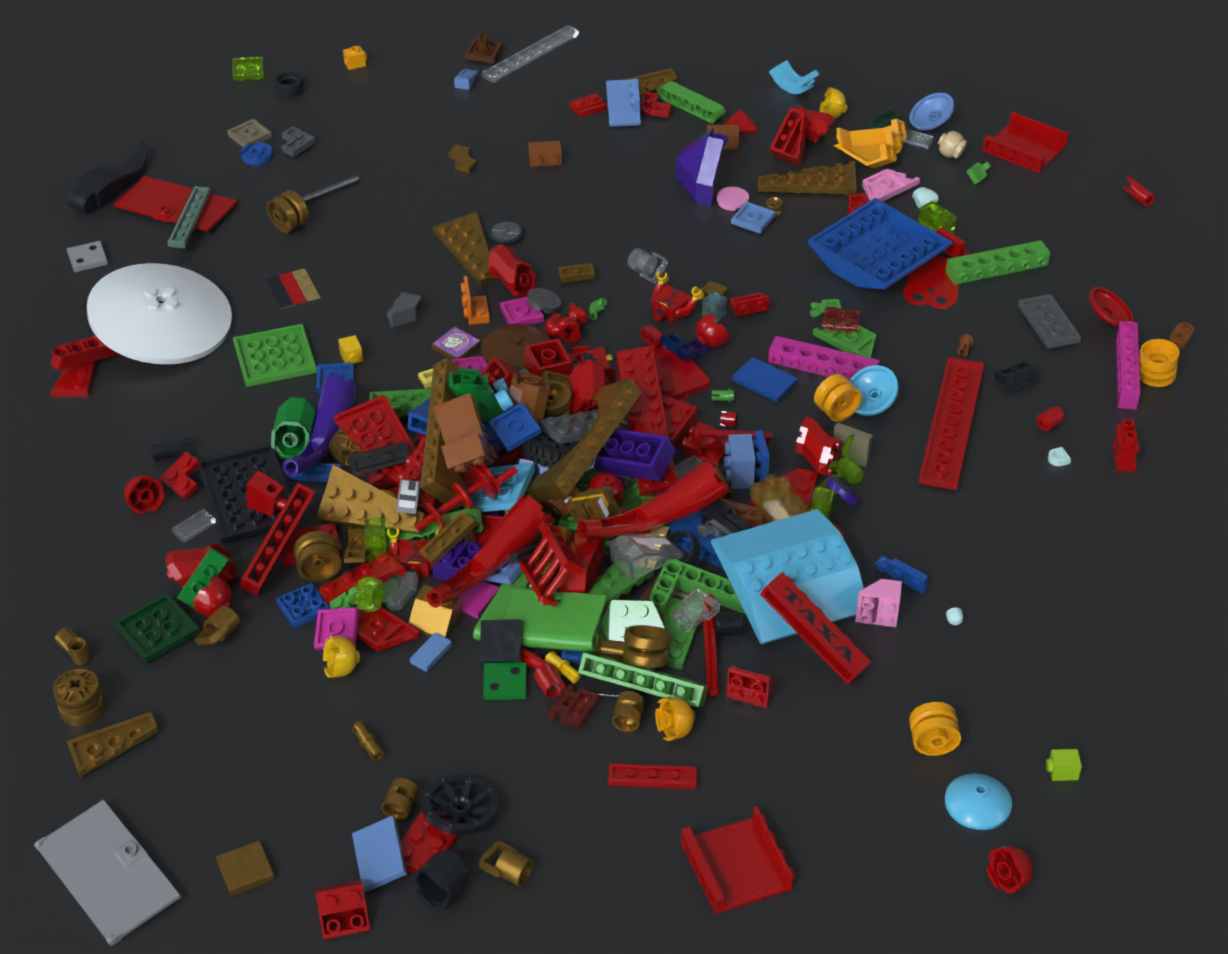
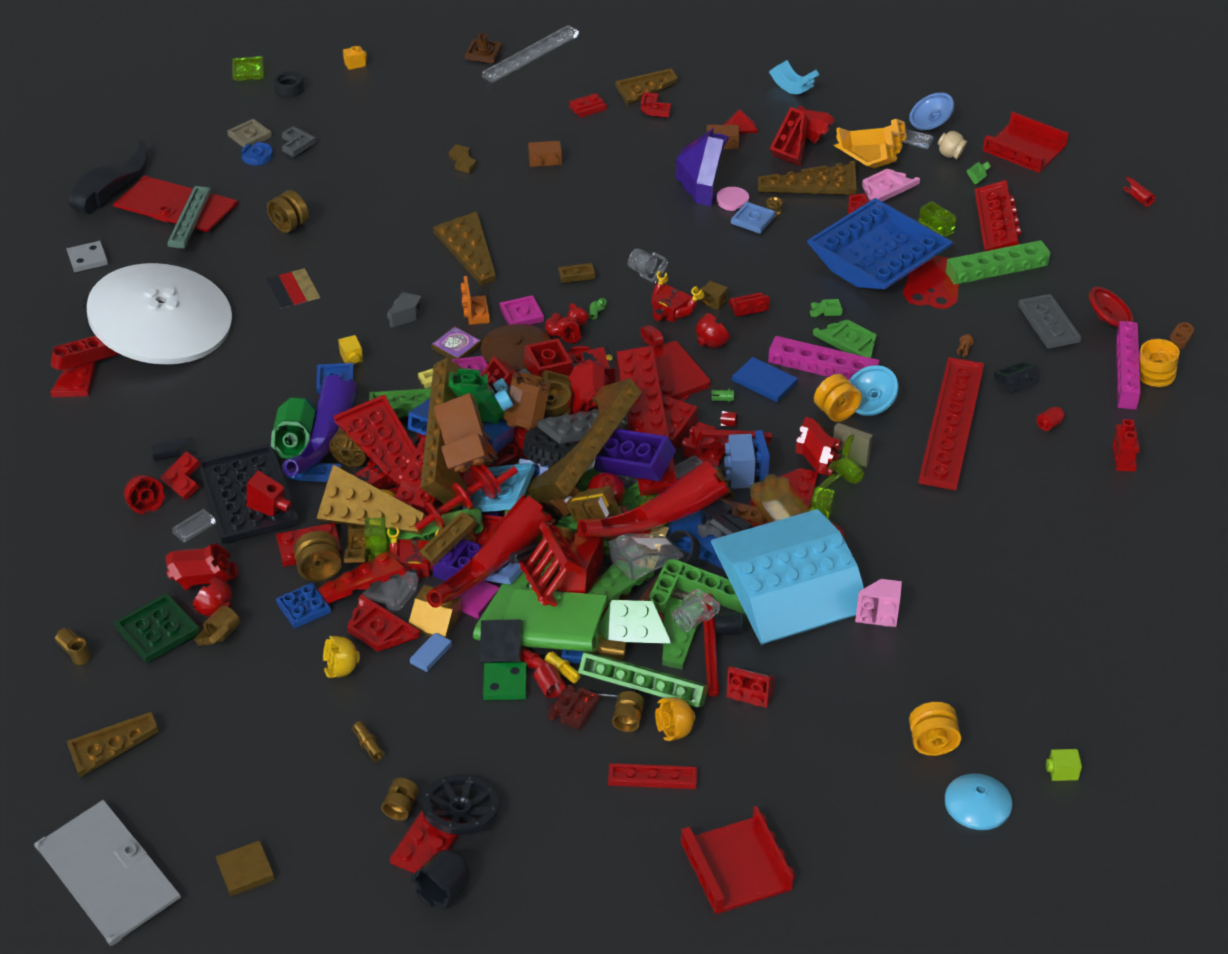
pearl gold wheel [53,669,105,726] -> none
green plate [177,547,229,607] -> none
bright green tile [233,324,317,387] -> none
red brick [239,483,315,597] -> none
flat silver bar [301,175,359,202] -> none
dark pink tile [314,607,360,650] -> none
red slope [315,879,370,939] -> none
bright green plate [329,586,364,609] -> none
pearl dark grey plate [348,441,409,476] -> none
medium blue tile [352,815,407,892] -> none
clear neon green gear [353,577,385,612] -> none
slope [396,479,420,514] -> none
medium blue slope [454,69,478,90] -> none
pearl gold piece [479,841,534,887] -> none
dark grey wheel [488,221,524,244] -> none
red brick [488,245,536,298] -> none
blue tile [489,402,542,452] -> none
flat silver tile [526,288,561,314] -> none
medium blue bracket [606,79,641,127] -> none
pearl gold wheel [622,625,671,668] -> none
bright green beam [657,81,725,123] -> none
clear blue plate [659,332,709,361] -> none
clear light blue brick [702,291,727,323] -> none
red brick [759,572,871,685] -> none
yellow cylinder [819,87,847,119] -> none
clear red plate [822,307,861,333] -> none
dark purple tile [827,476,861,505] -> none
clear green slope [866,107,902,129] -> none
blue hinge [875,555,928,594] -> none
light aqua piece [912,187,939,211] -> none
red bracket [936,227,971,258] -> none
light aqua hinge [946,607,963,625] -> none
red cylinder [987,845,1033,894] -> none
light aqua tile [1048,447,1071,466] -> none
none -> red plate [974,180,1022,251]

